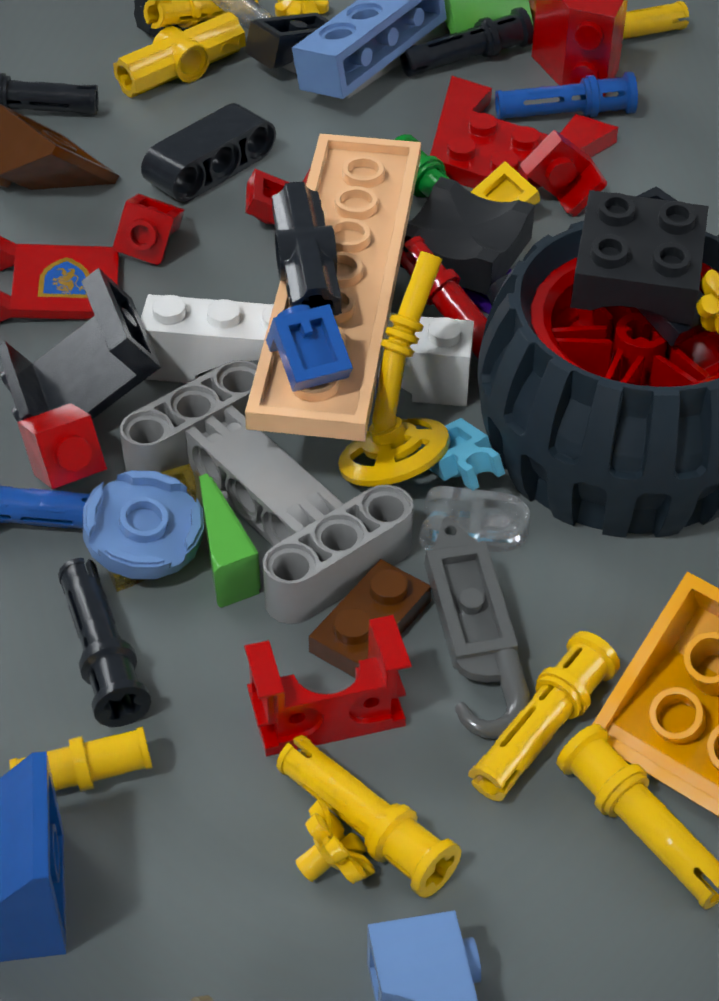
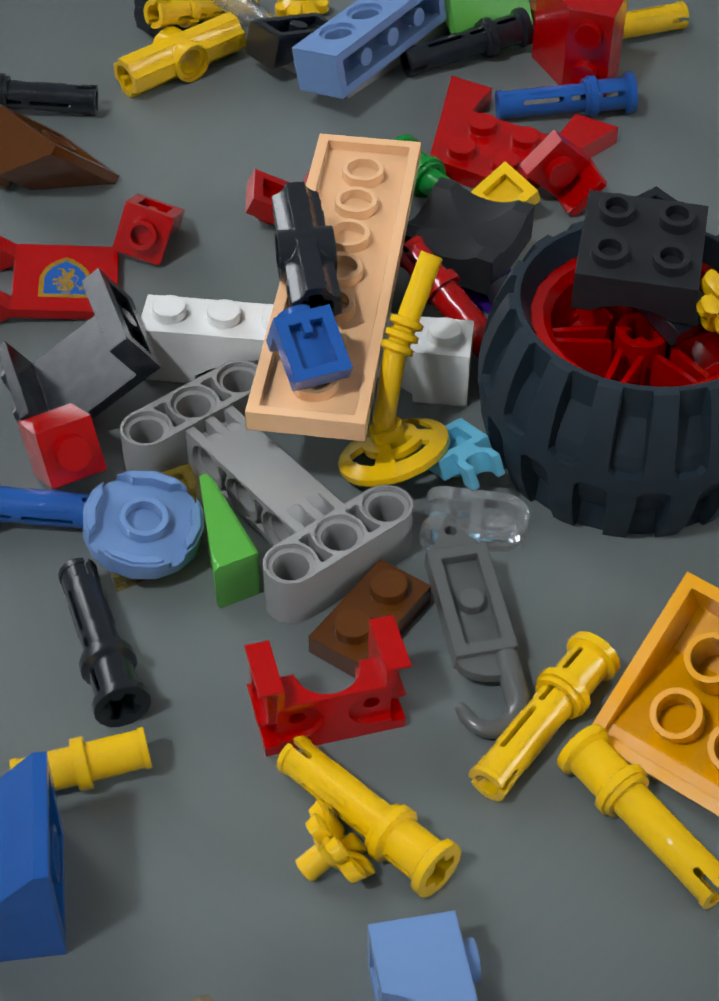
black beam [141,103,276,202] -> none

